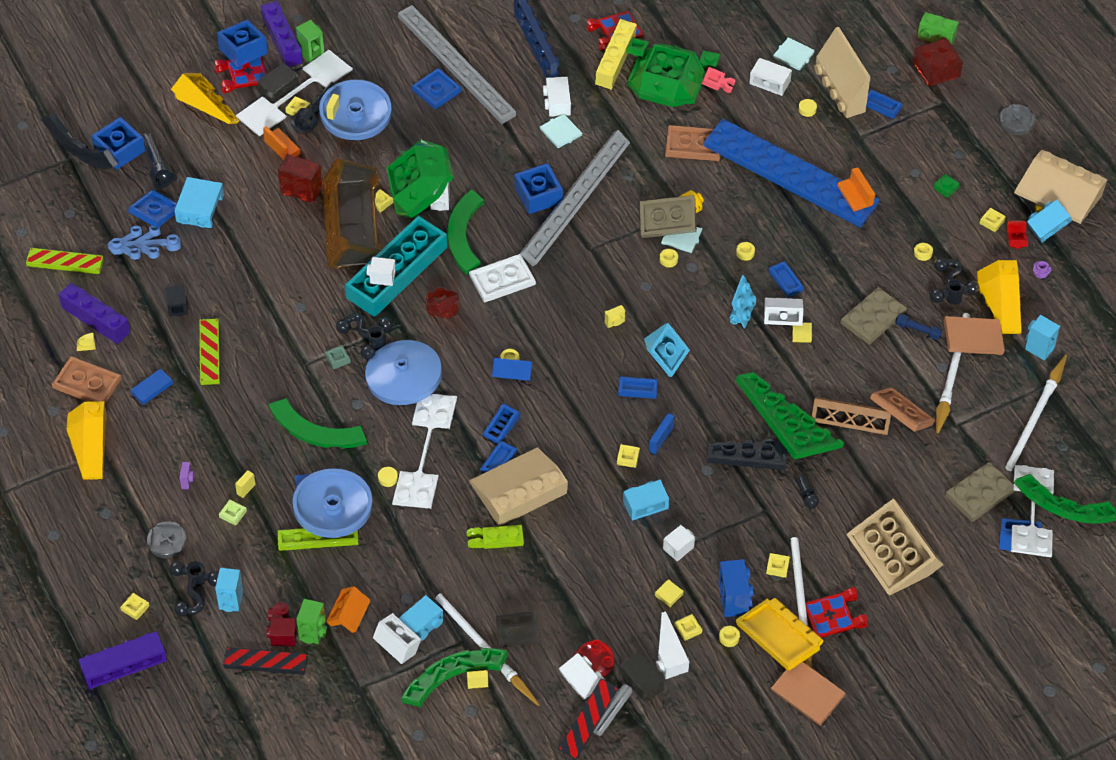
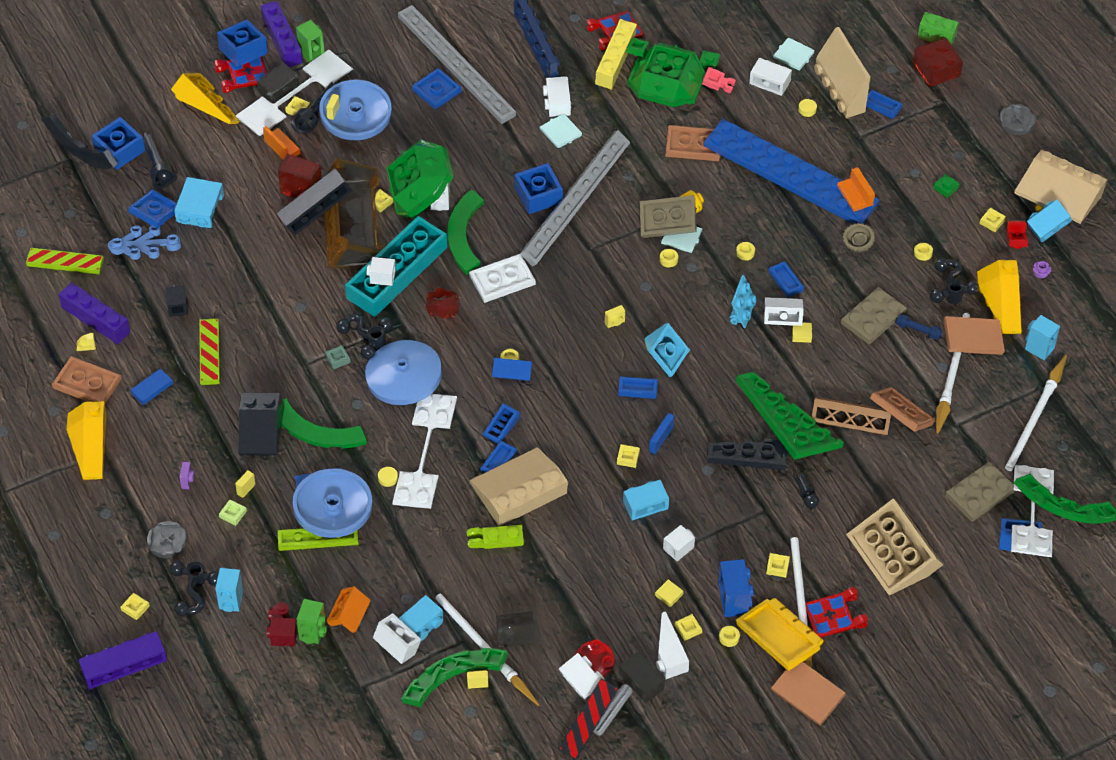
black tile [223,647,308,675] -> none
none -> black slope [238,393,285,455]
none -> brick [277,169,352,236]
none -> dark tan hat [843,223,875,252]

